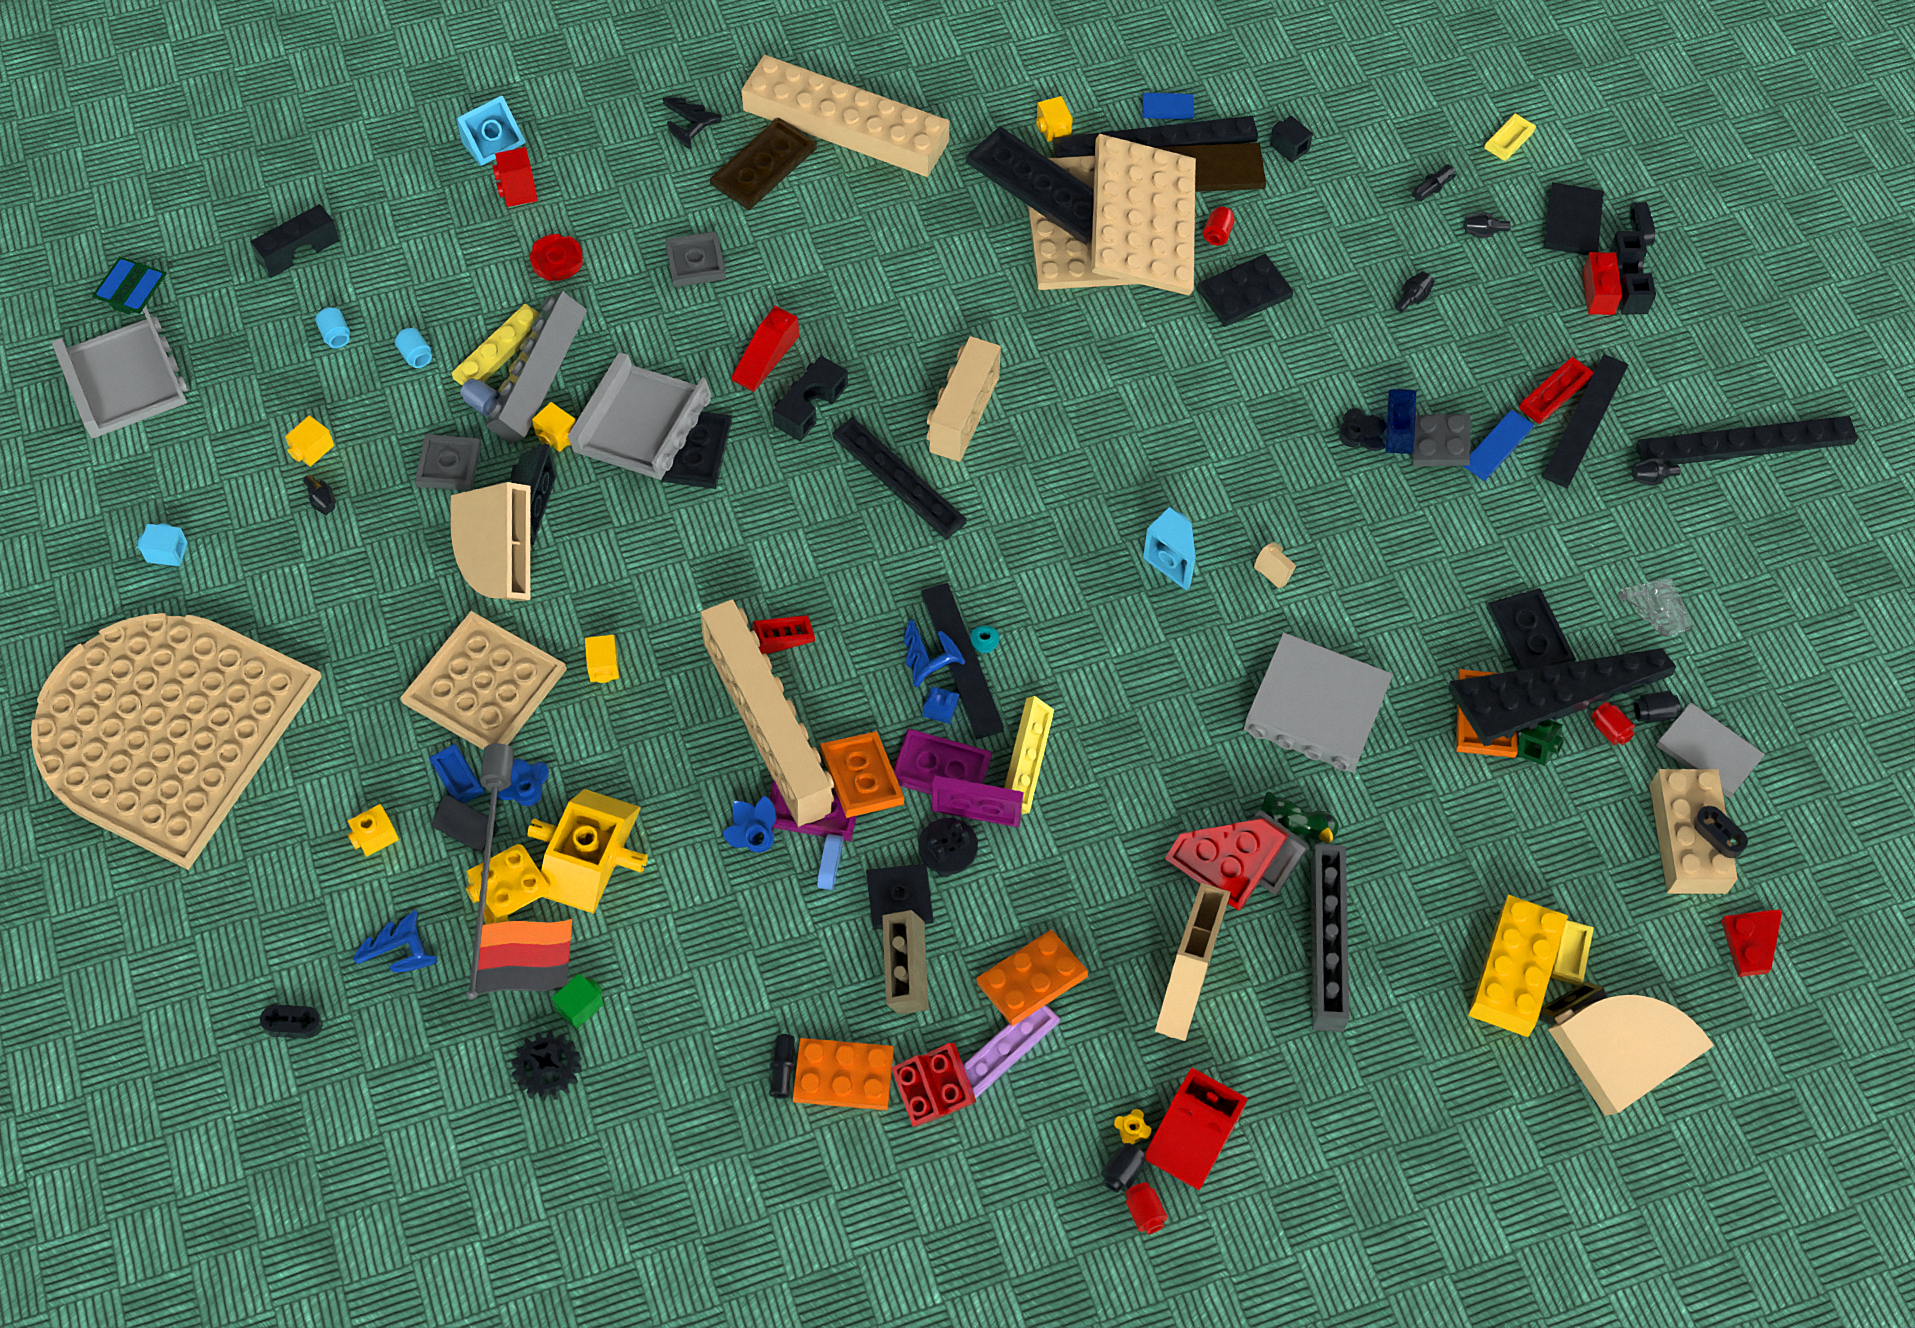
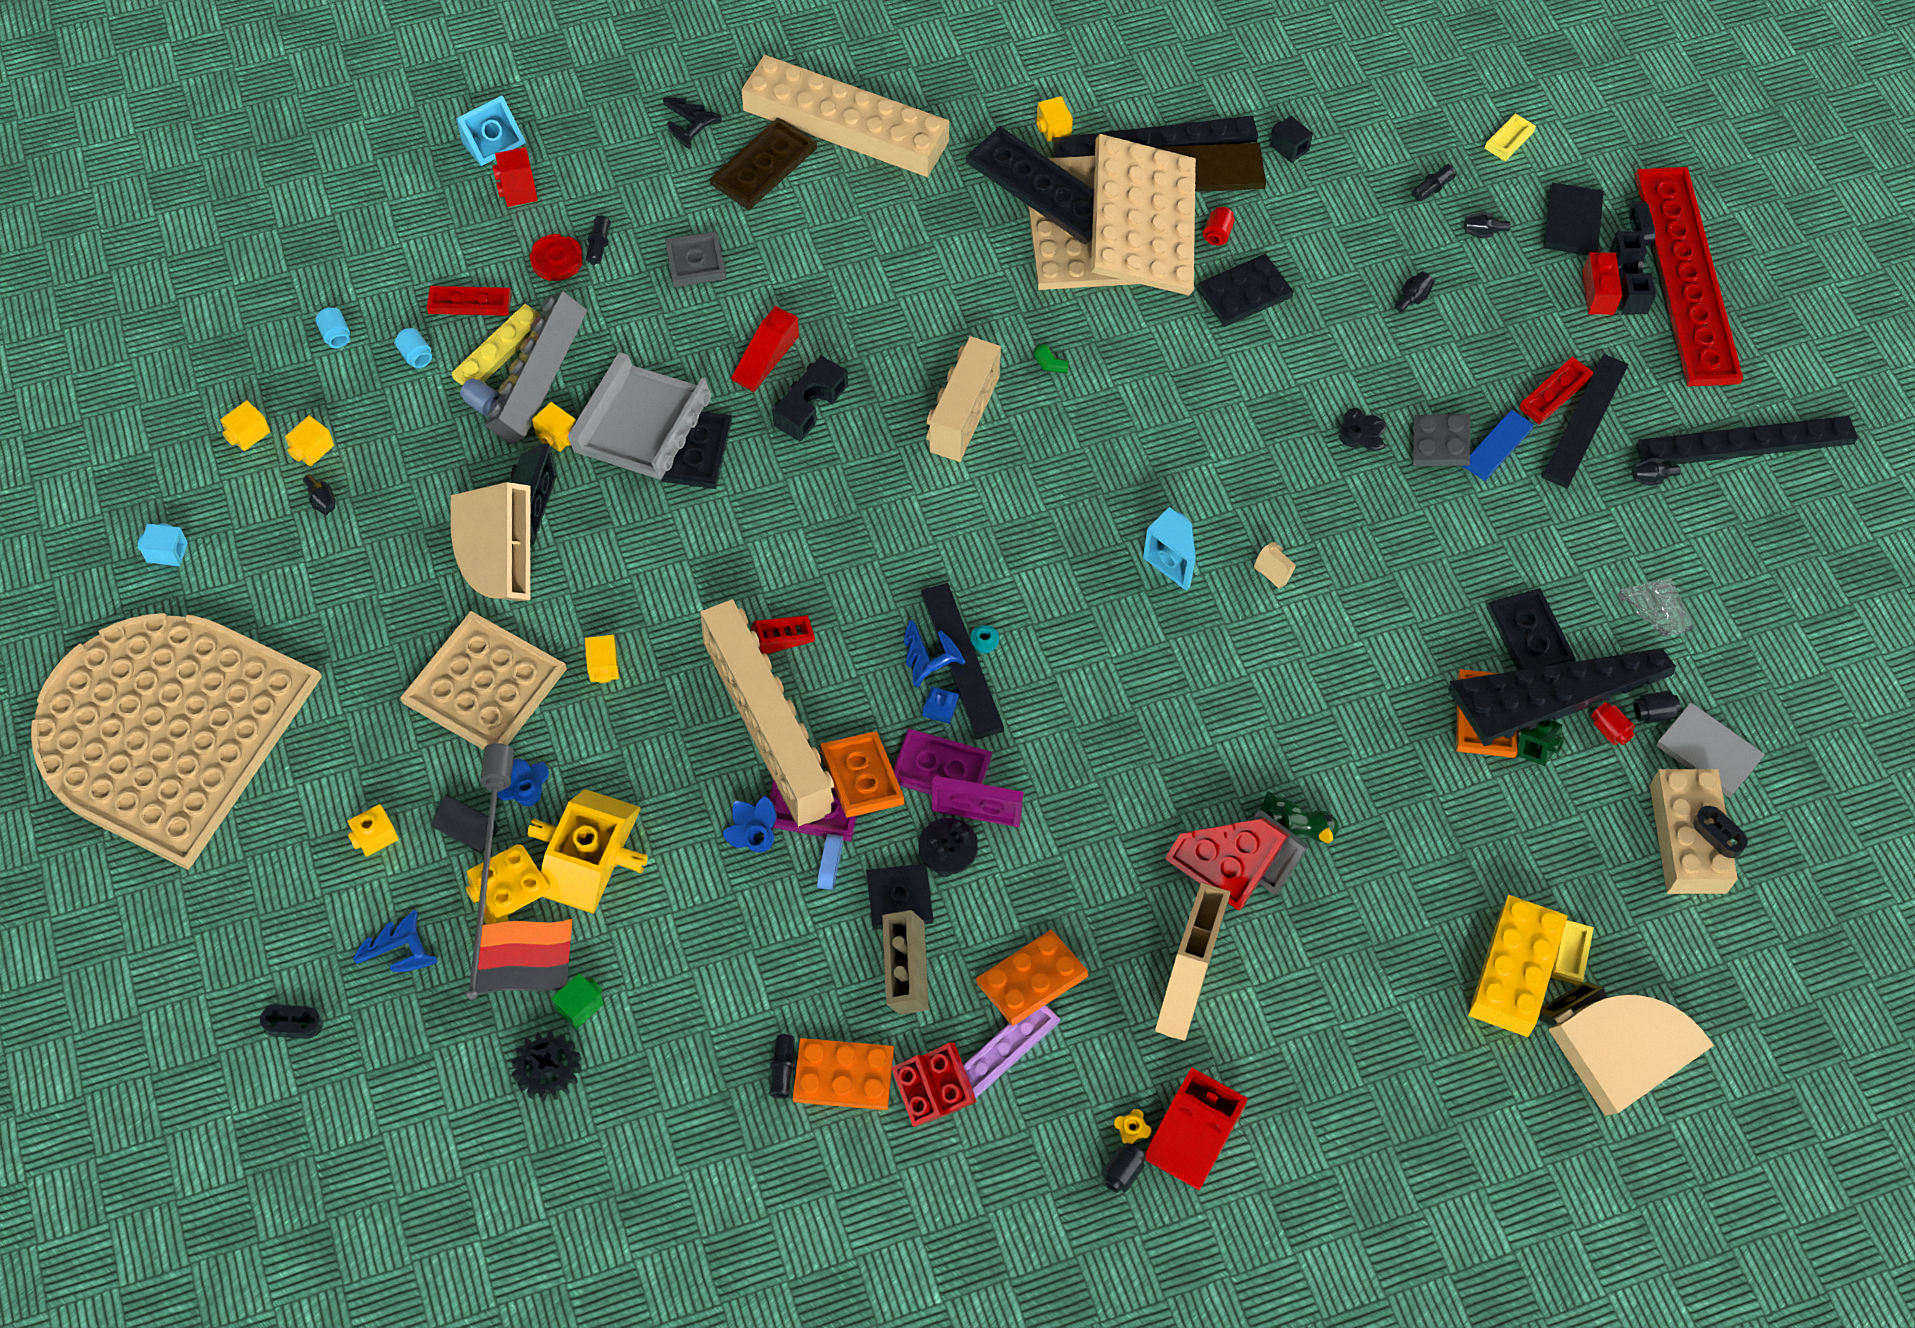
light grey panel [51,307,188,439] -> none
piece [92,256,167,315] -> none
black arch [250,204,340,278] -> none
dark grey plate [415,434,482,491] -> none
blue tile [429,744,484,804] -> none
black tile [832,417,967,540] -> none
light yellow plate [1004,696,1054,814] -> none
red brick [1125,1182,1168,1234] -> none
blue tile [1142,93,1194,120] -> none
light grey panel [1244,632,1393,773] -> none
dark grey brick [1310,844,1349,1032] -> none
clear blue brick [1385,389,1417,454] -> none
red wing [1721,909,1782,977] -> none
none -> yellow brick [220,400,270,451]
none -> red plate [427,286,512,316]
none -> black axle [586,216,611,265]
none -> green arm [1034,344,1069,374]
none -> red plate [1635,167,1743,387]

